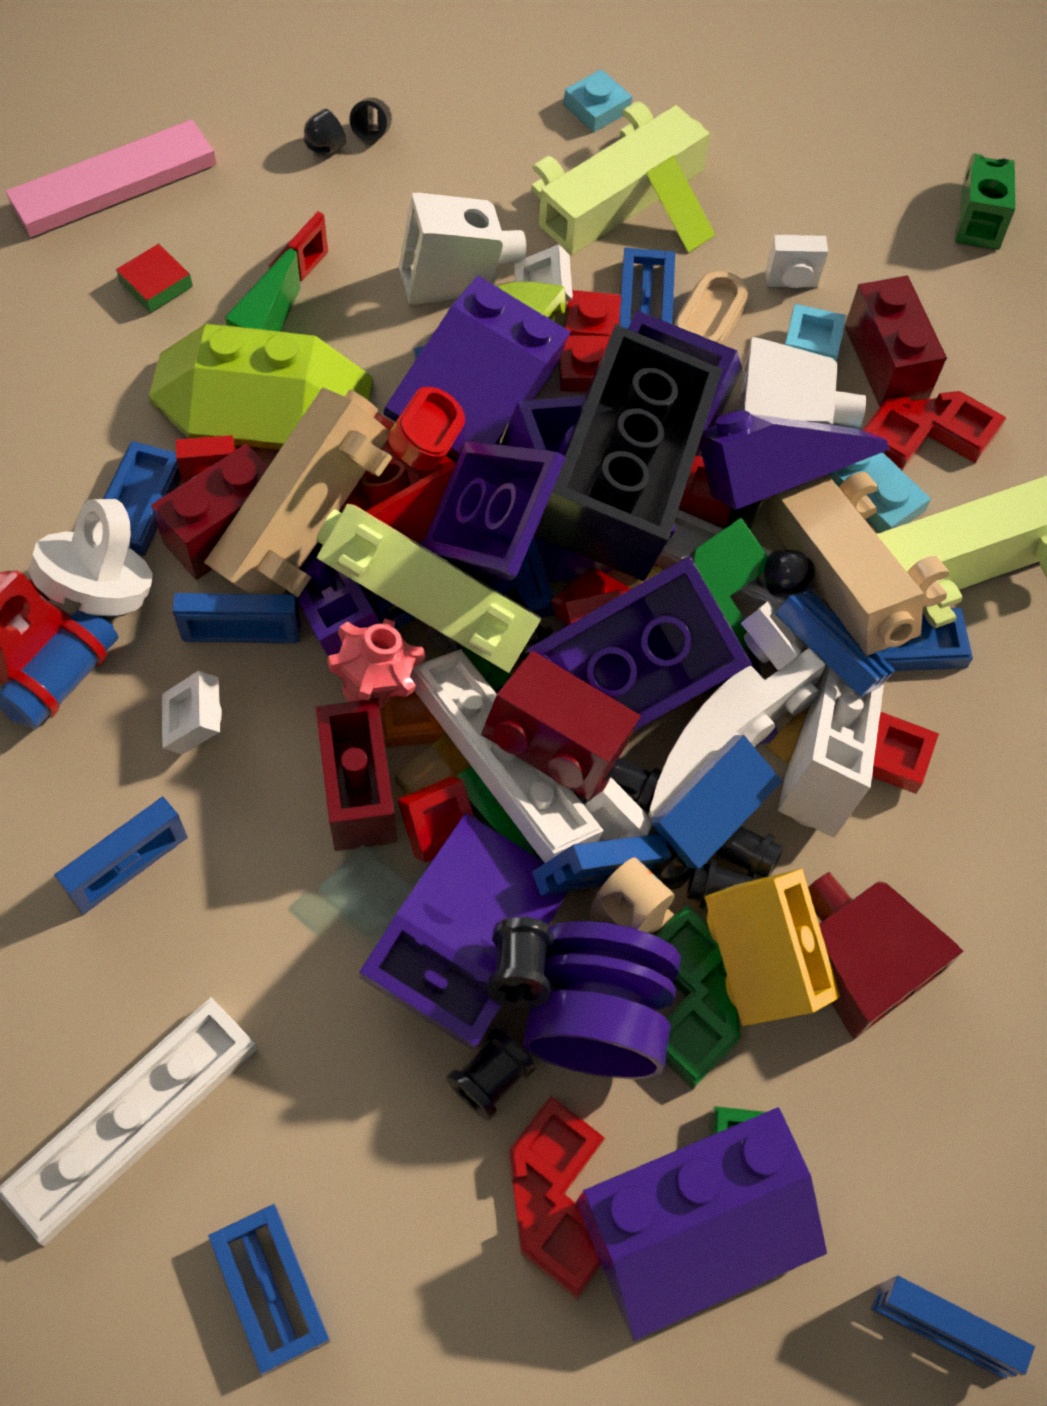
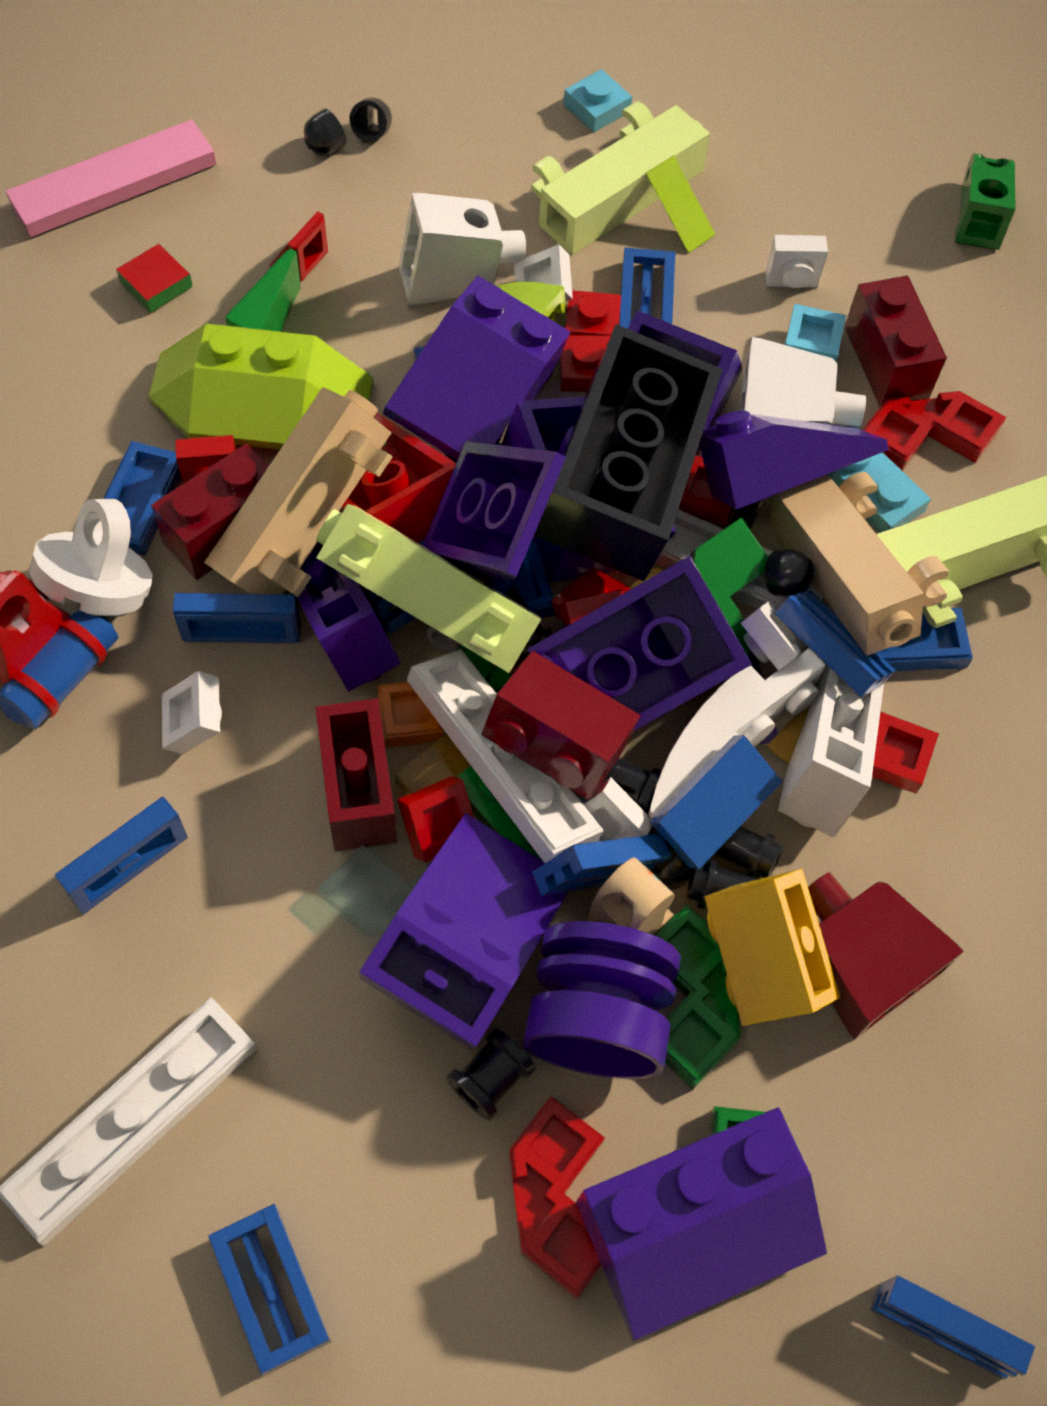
coral rock [327,618,425,708] -> none
red tile [388,387,465,471] -> none
black bush [487,916,554,1009] -> none
tan tile [674,271,748,345] -> none

